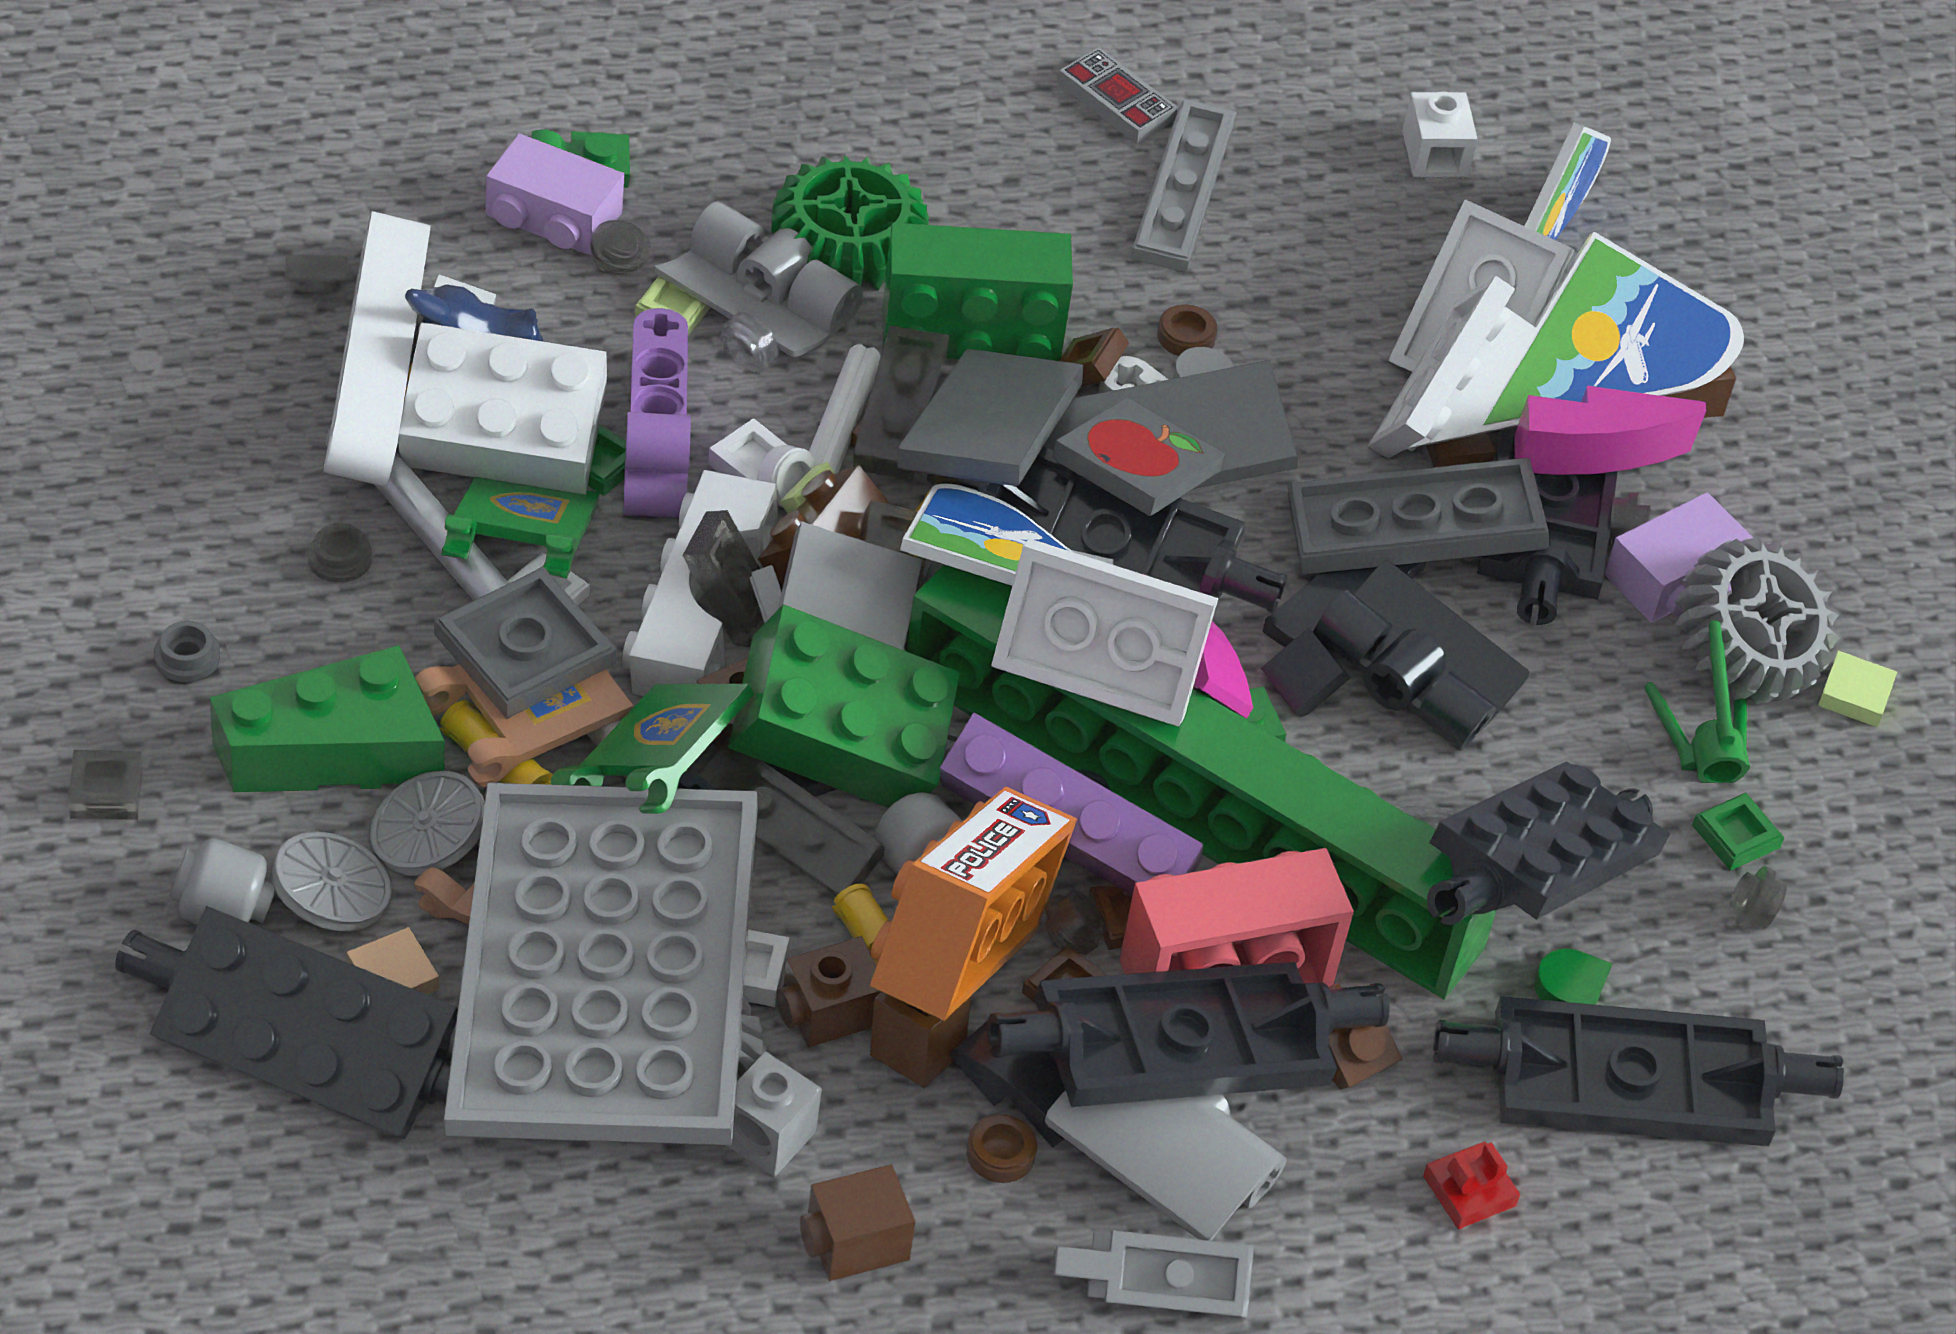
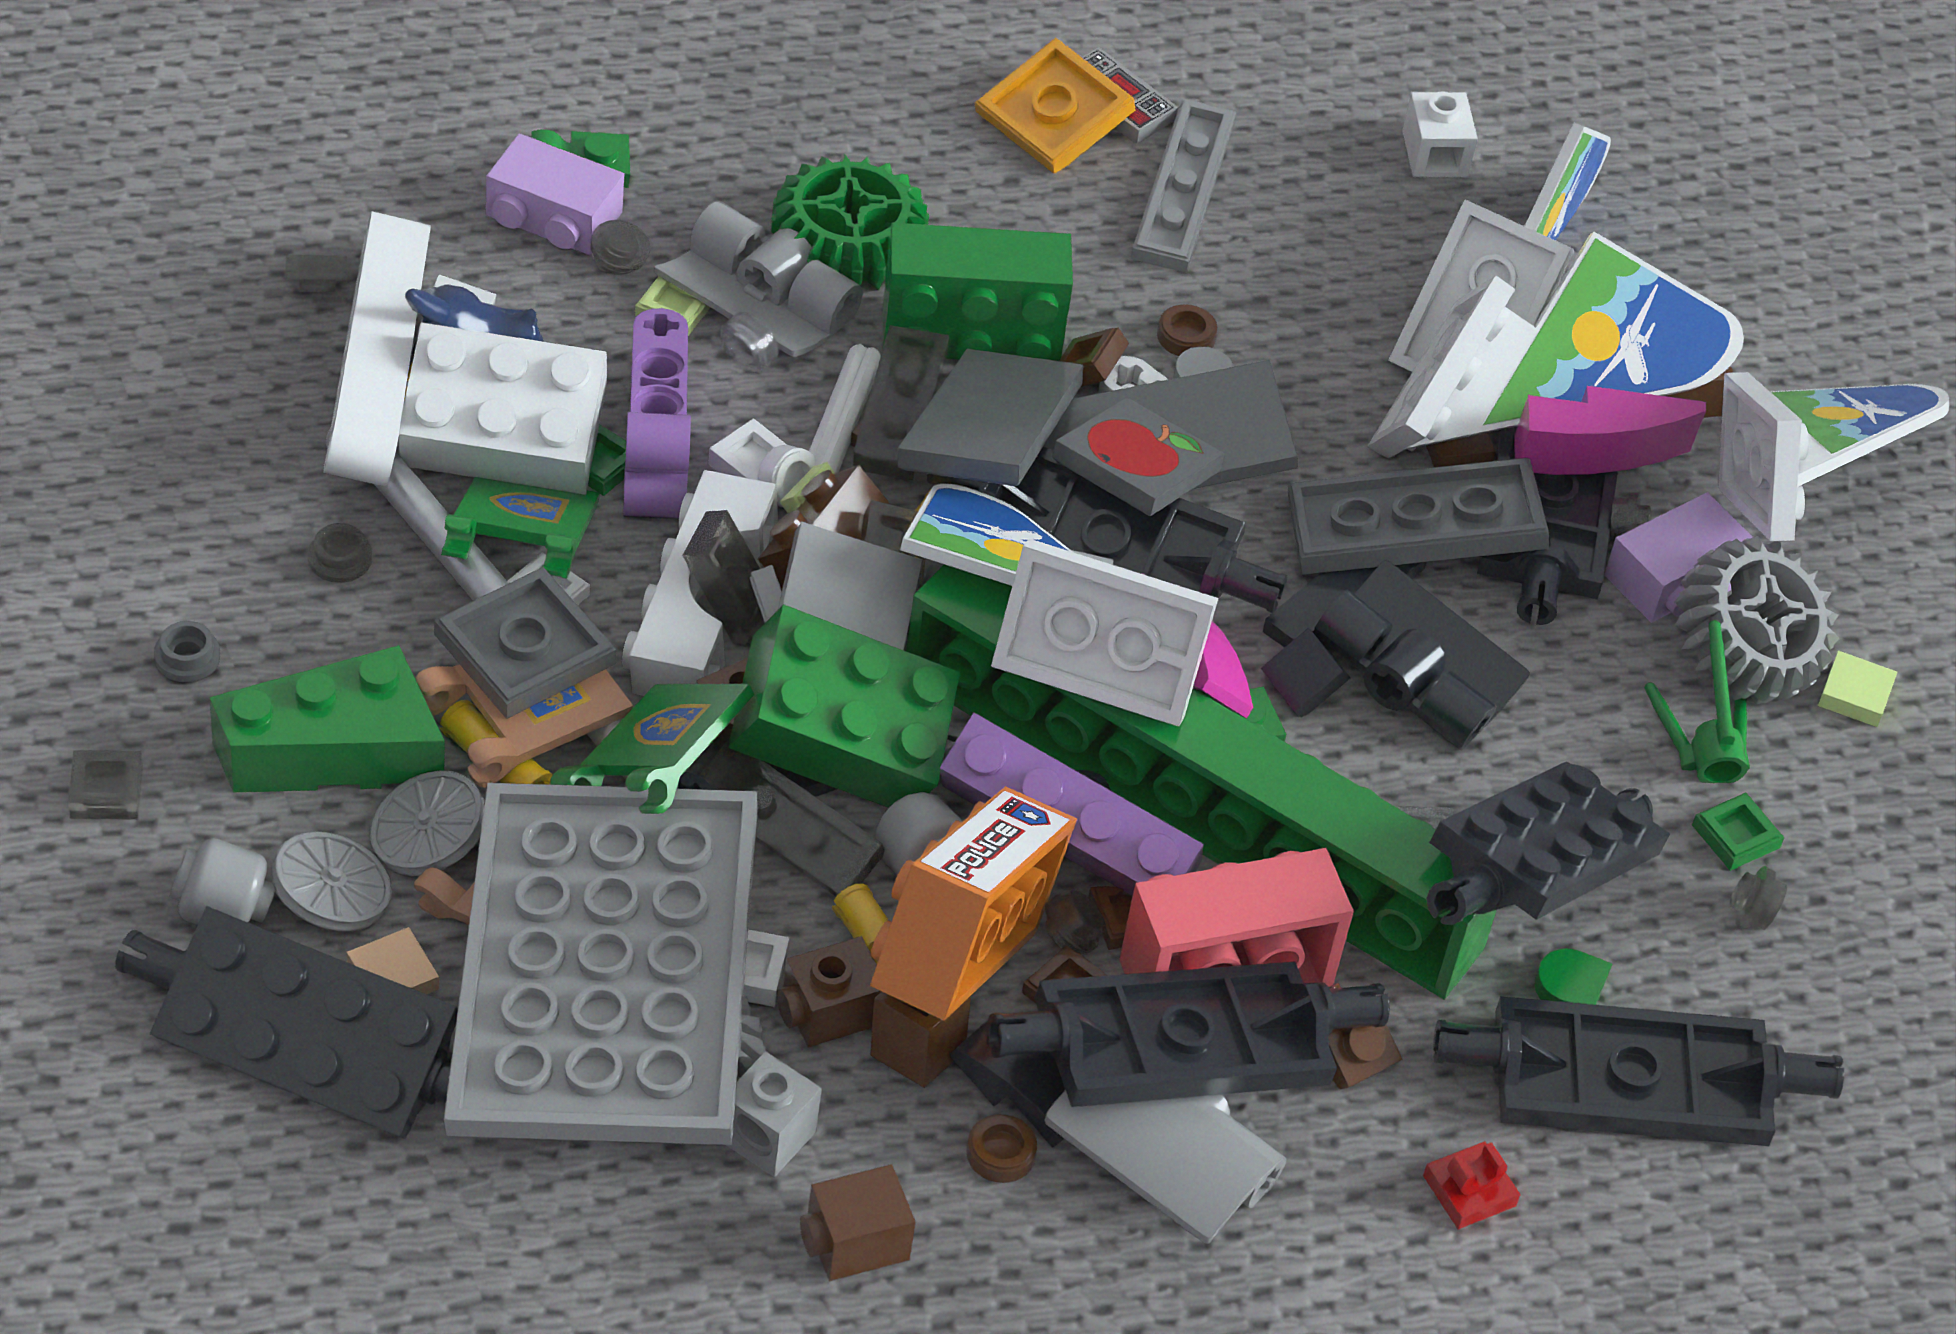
light grey hinge [1052,1230,1254,1317] -> none
none -> light orange tile [975,38,1135,174]
none -> white piece [1718,372,1949,541]

